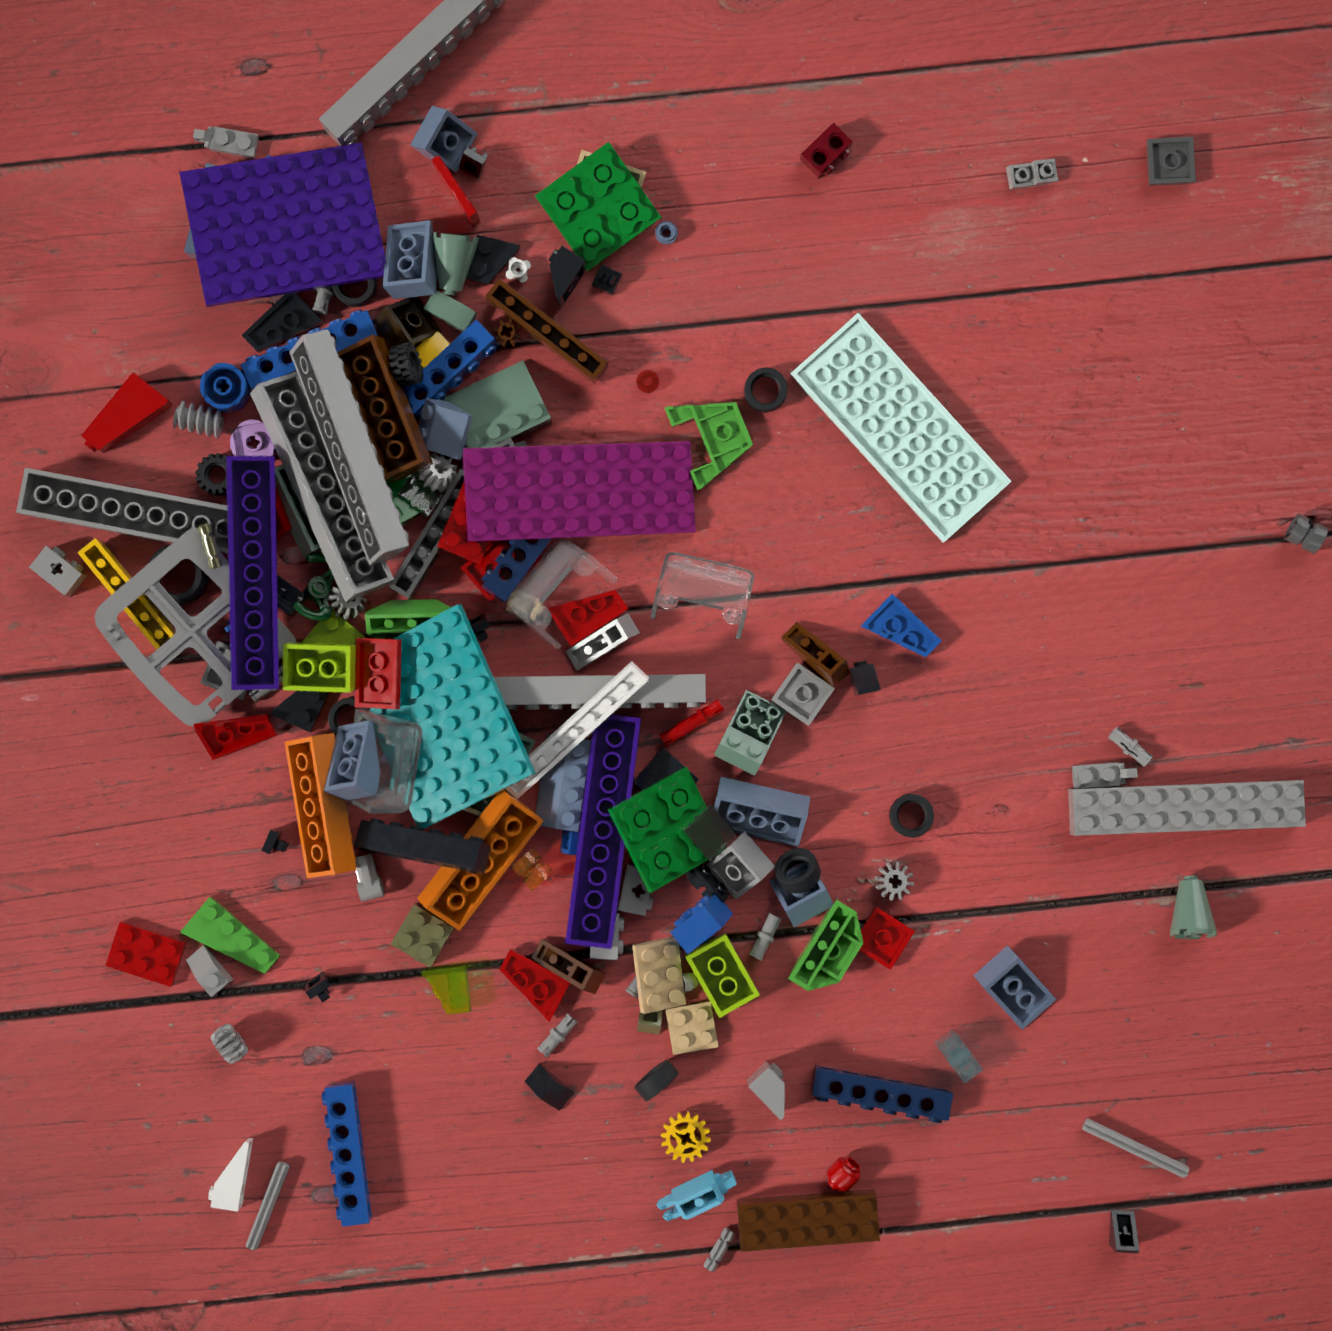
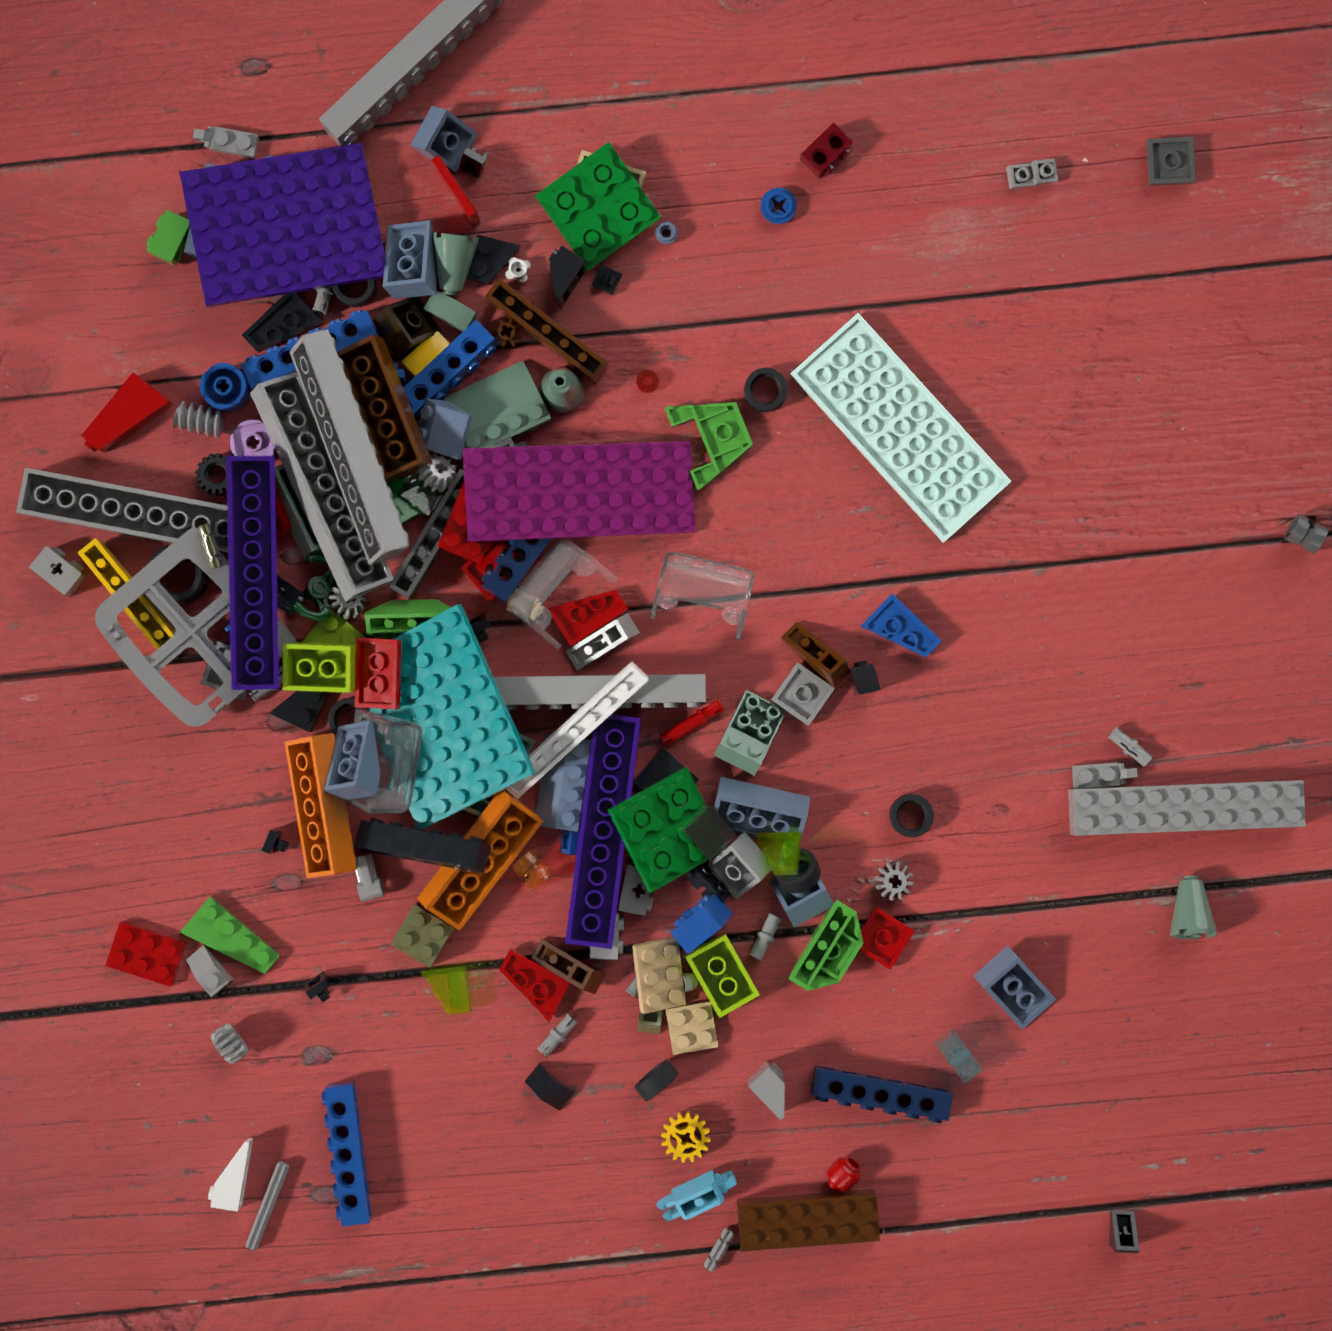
red wing [193,714,276,760] -> none
black tyre [389,342,424,387] -> none
light grey axle [1082,1118,1189,1178] -> none
none -> bright green brick [146,209,190,267]
none -> sand green cone [539,367,585,413]
none -> clear neon green wing [756,832,802,875]
none -> blue gear [760,188,797,224]

